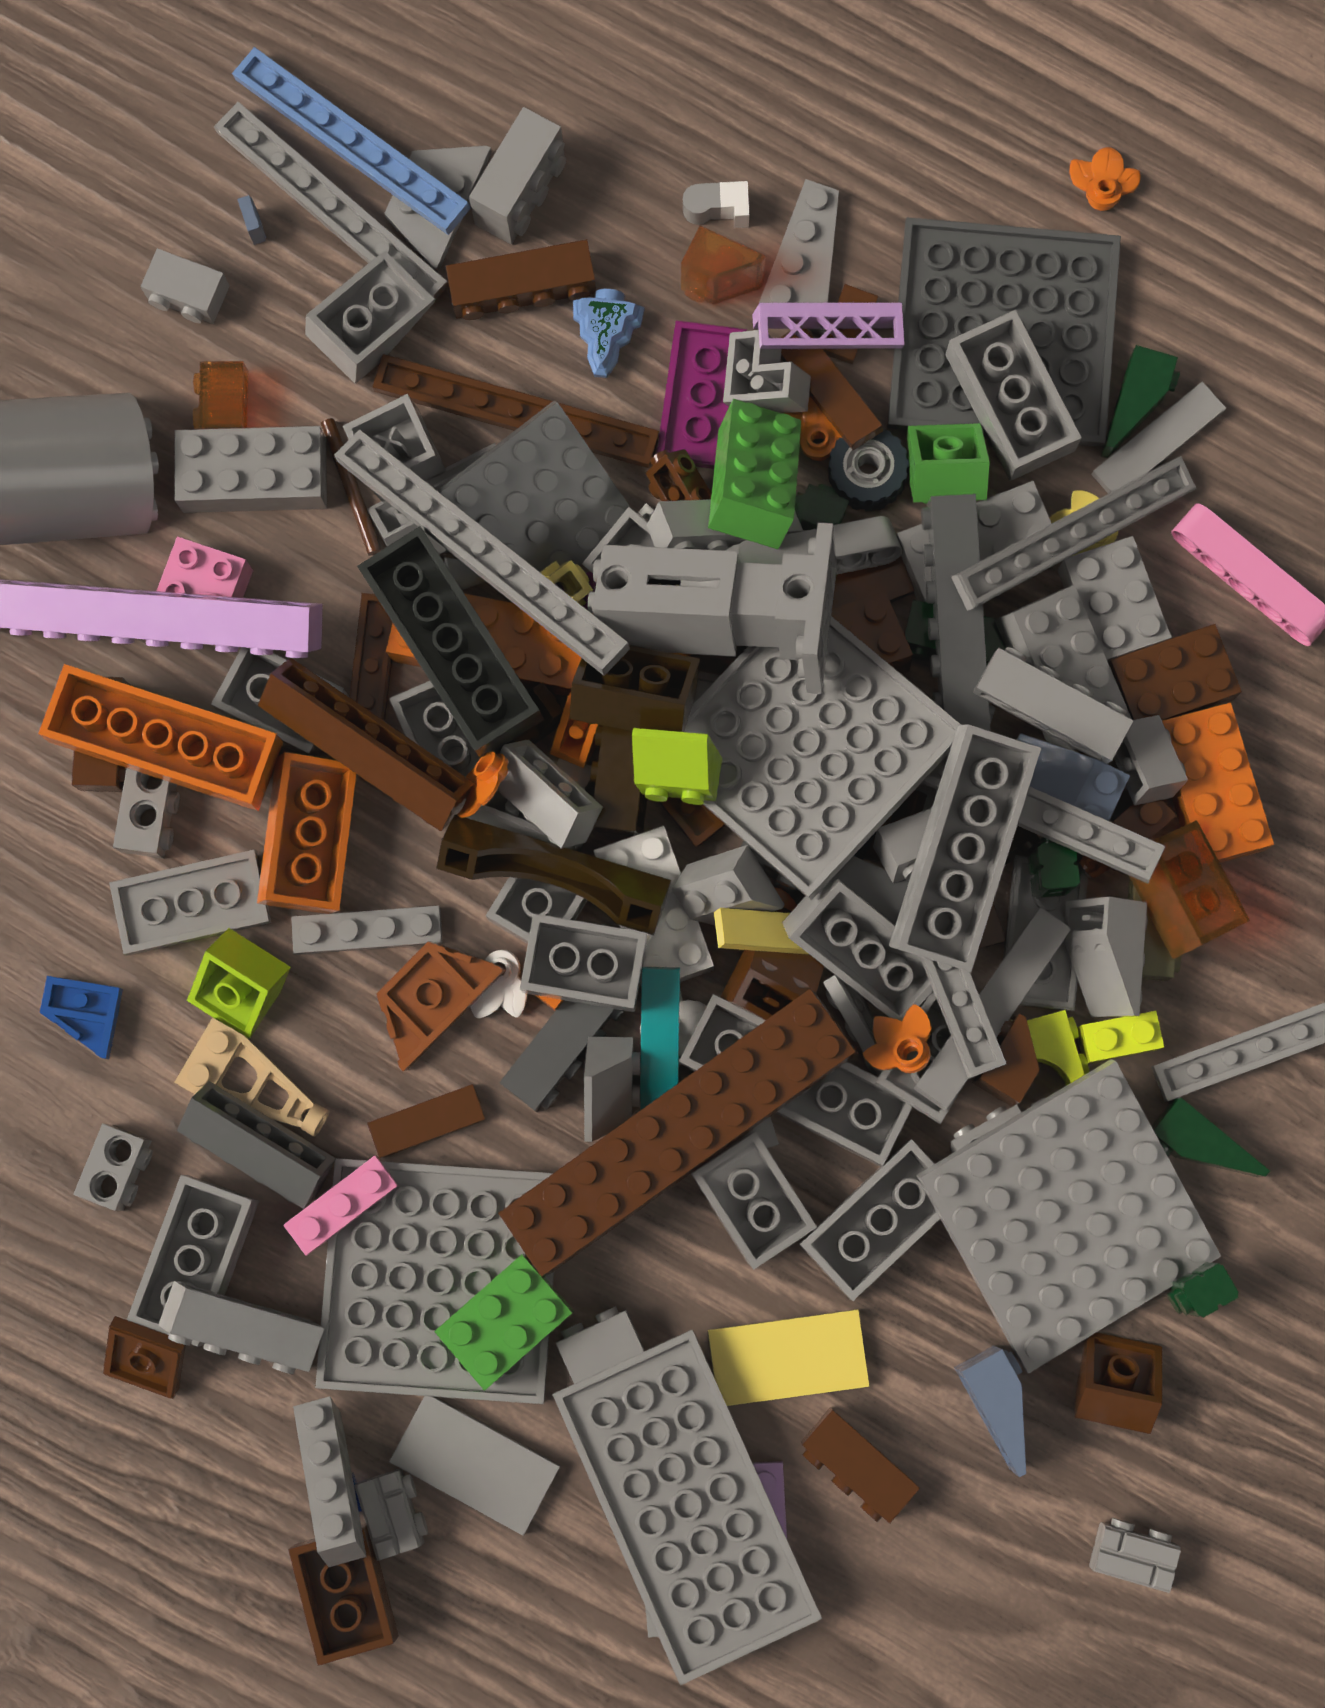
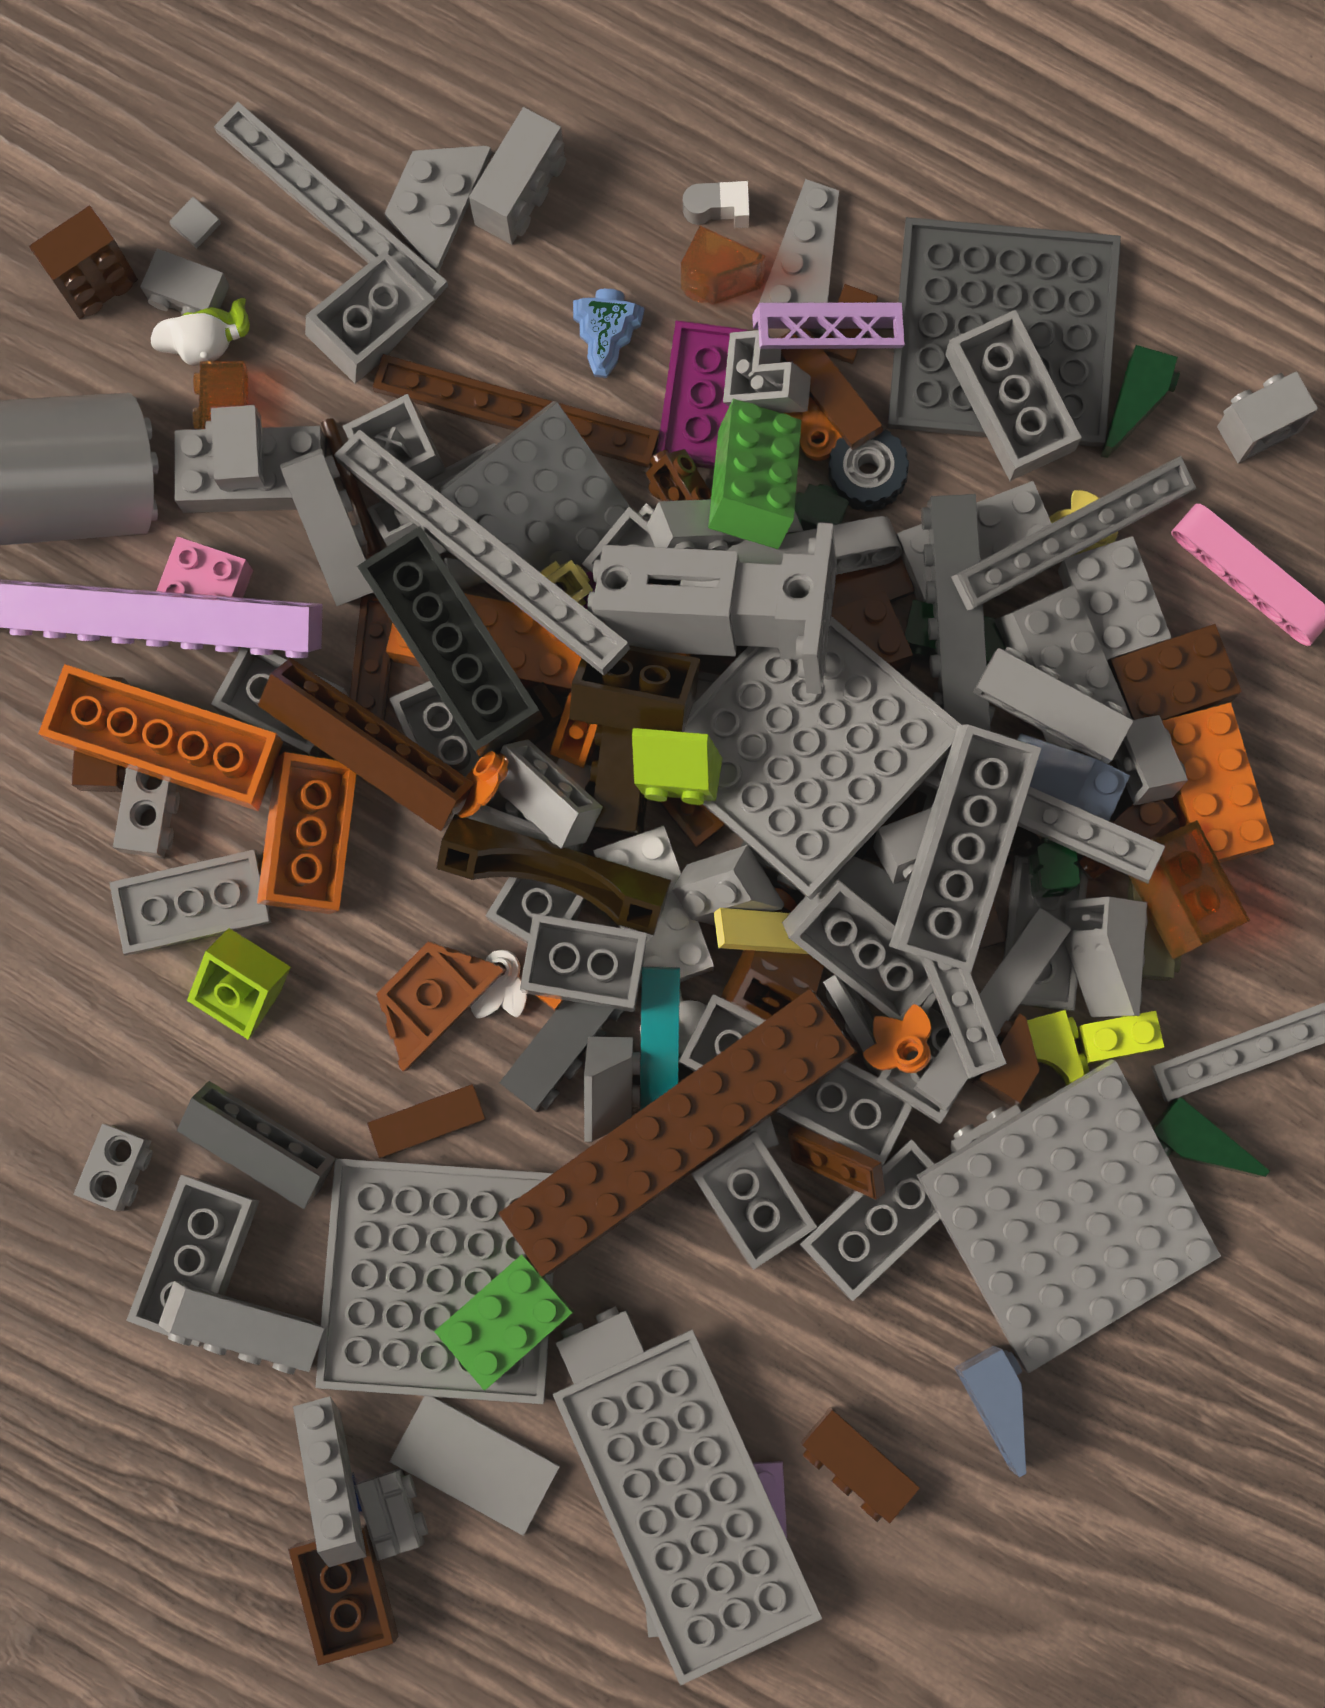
blue wing [40,976,123,1060] -> none
reddish brown tile [103,1316,186,1399] -> none
tan plate [174,1017,330,1137] -> none
medium blue plate [232,47,471,235] -> none
sand blue tile [237,195,266,245] -> none
bright pink plate [283,1156,399,1256] -> none
light grey plate [291,906,443,955] -> none
reddish brown brick [446,239,596,320] -> none
light yellow tile [708,1309,869,1406] -> none
bright green brick [907,423,990,504] -> none
orange plate [1069,147,1141,211] -> none
reddish brown slope [1075,1332,1162,1434] -> none
light grey brick [1089,1518,1181,1593] -> none
light grey tile [1091,381,1226,493] -> none
dark green brick [1167,1262,1239,1318] -> none
none -> reddish brown brick [29,205,138,319]
none -> white hair [151,298,250,366]
none -> light grey tile [169,197,221,249]
none -> light grey brick [205,405,265,490]
none -> light grey brick [280,448,373,606]
none -> reddish brown tile [787,1124,885,1200]
none -> light grey brick [1217,371,1318,463]

